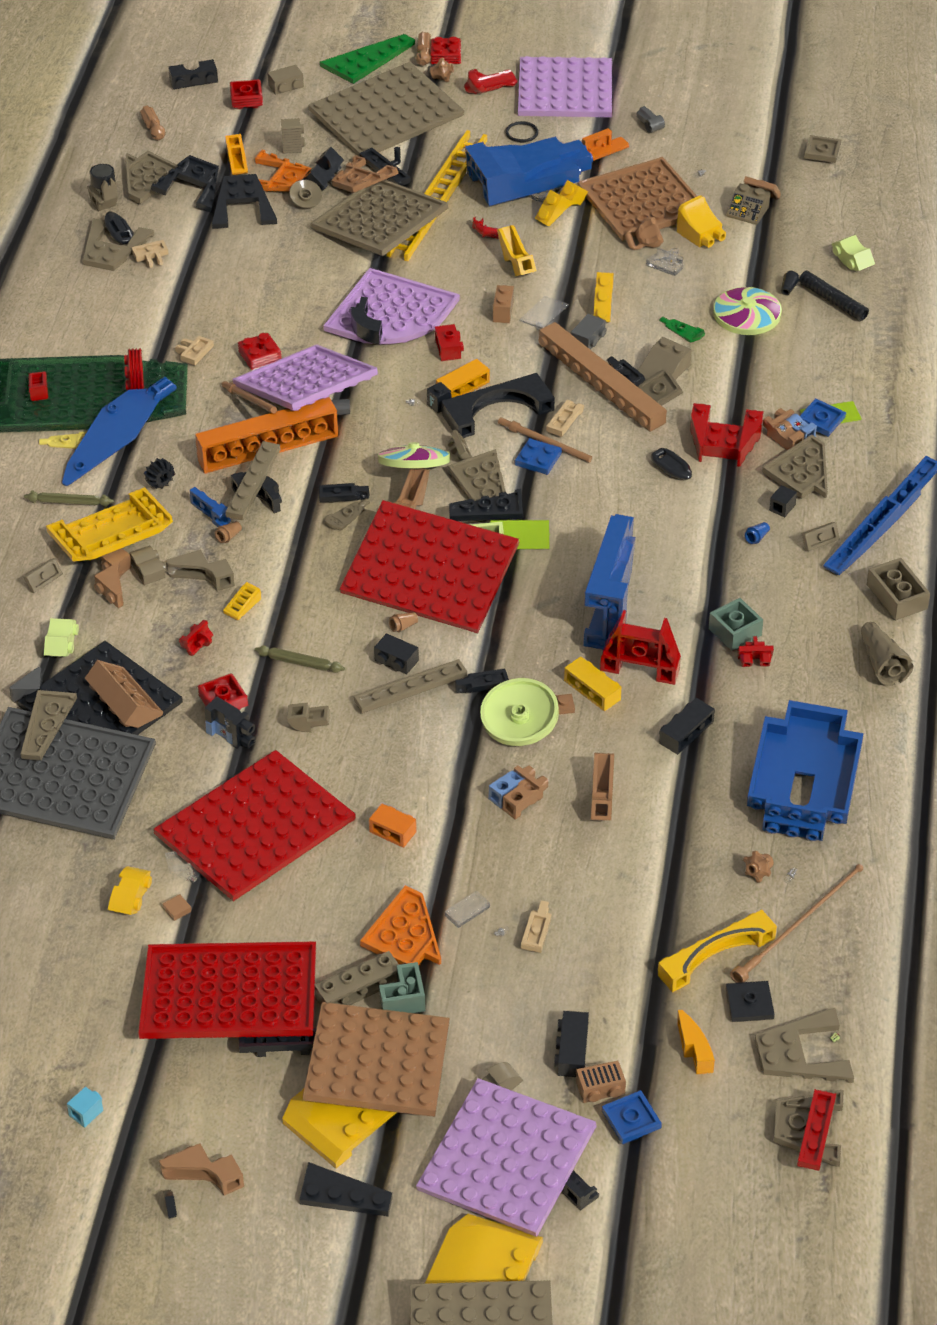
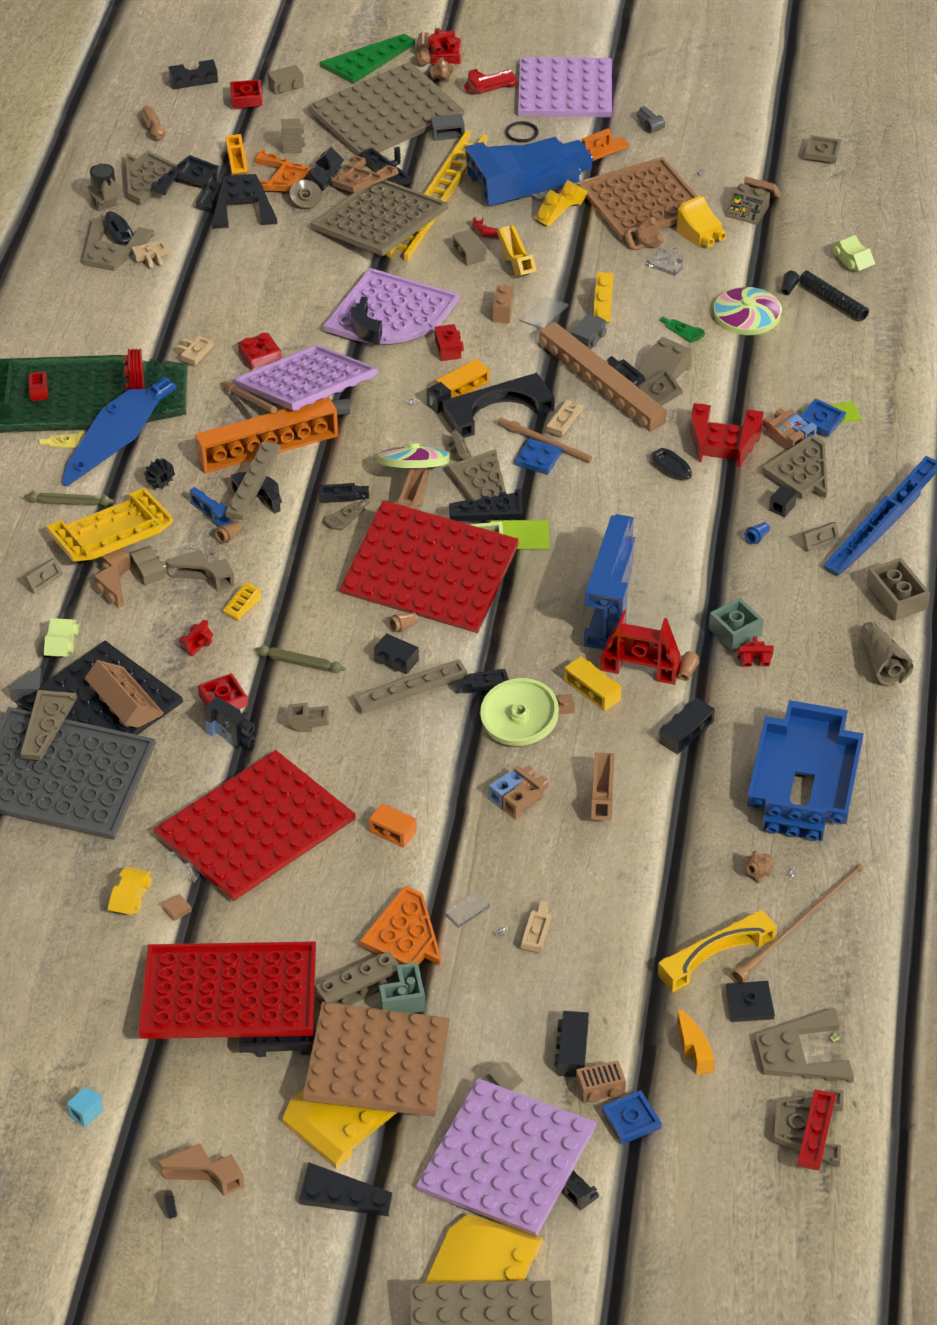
none -> red hips [427,28,456,53]
none -> dark grey brick [431,114,465,141]
none -> dark tan brick [453,229,486,266]
none -> medium nougat cone [678,651,700,681]

